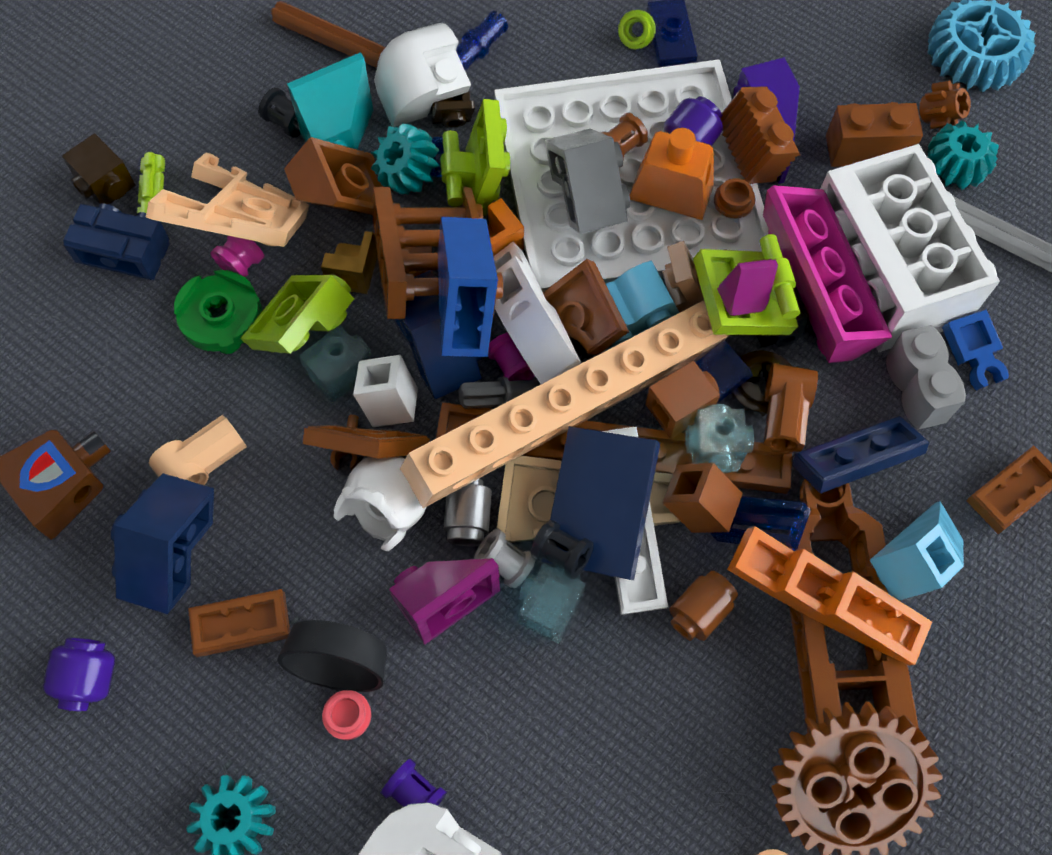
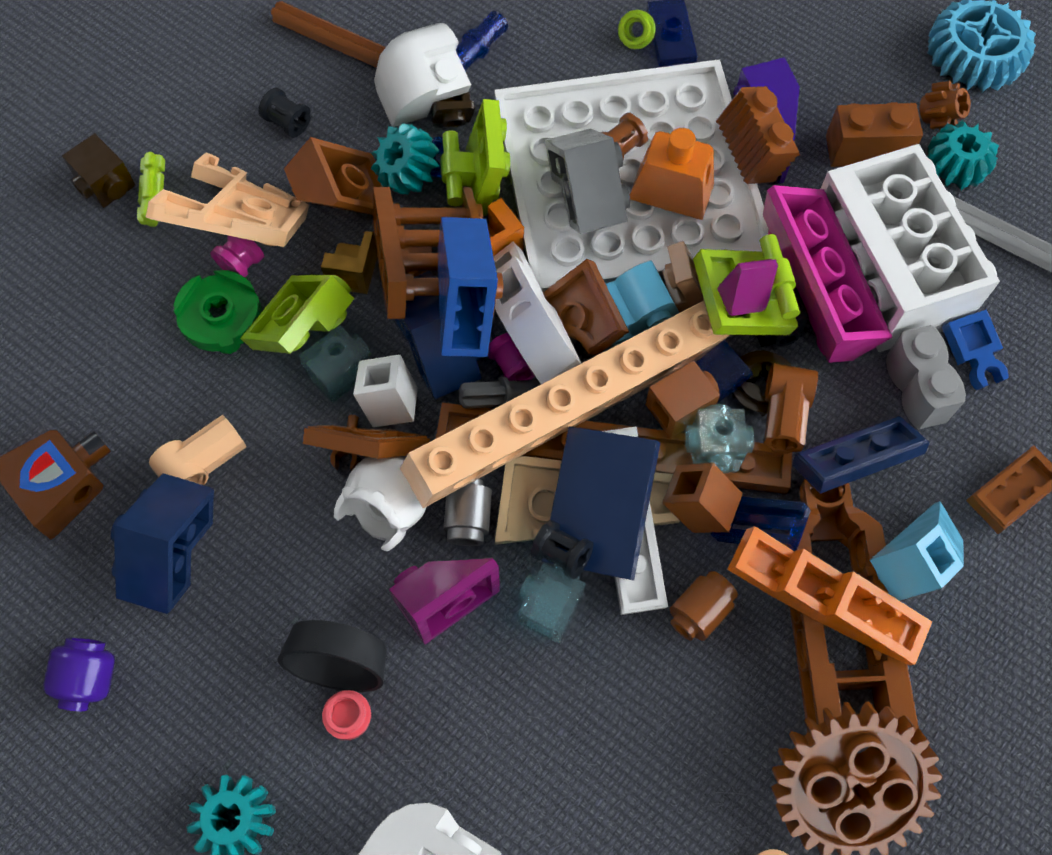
dark blue brick [63,204,170,280] -> none
dark orange plate [188,589,290,657] -> none
teal slope [287,52,374,149] -> none
dark purple bush [381,758,447,807] -> none
light grey bush [474,528,536,588] -> none
dark purple head [663,96,723,146] -> none
dark orange plate [714,178,756,219] -> none

